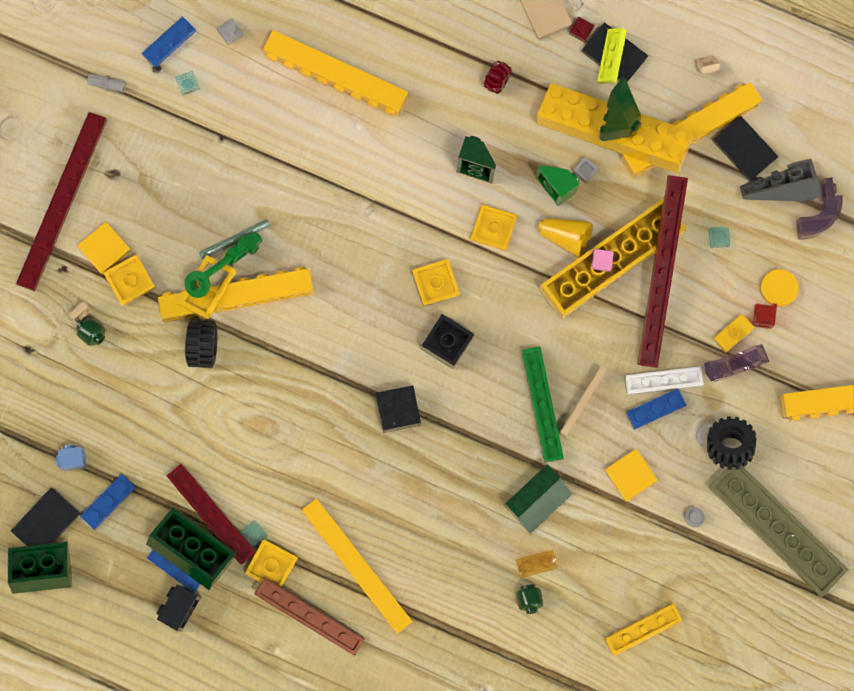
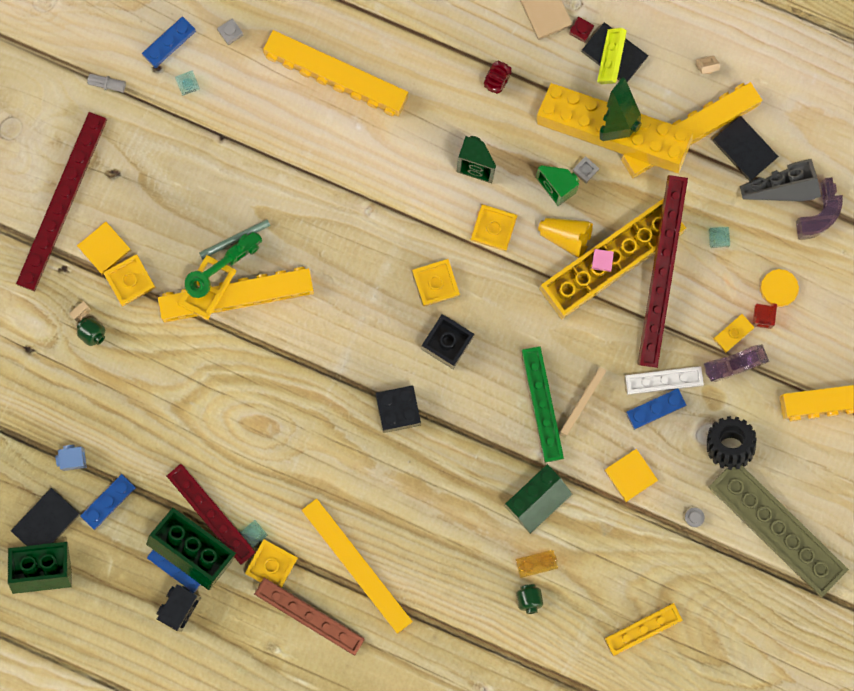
black tyre [185,319,218,368] -> none

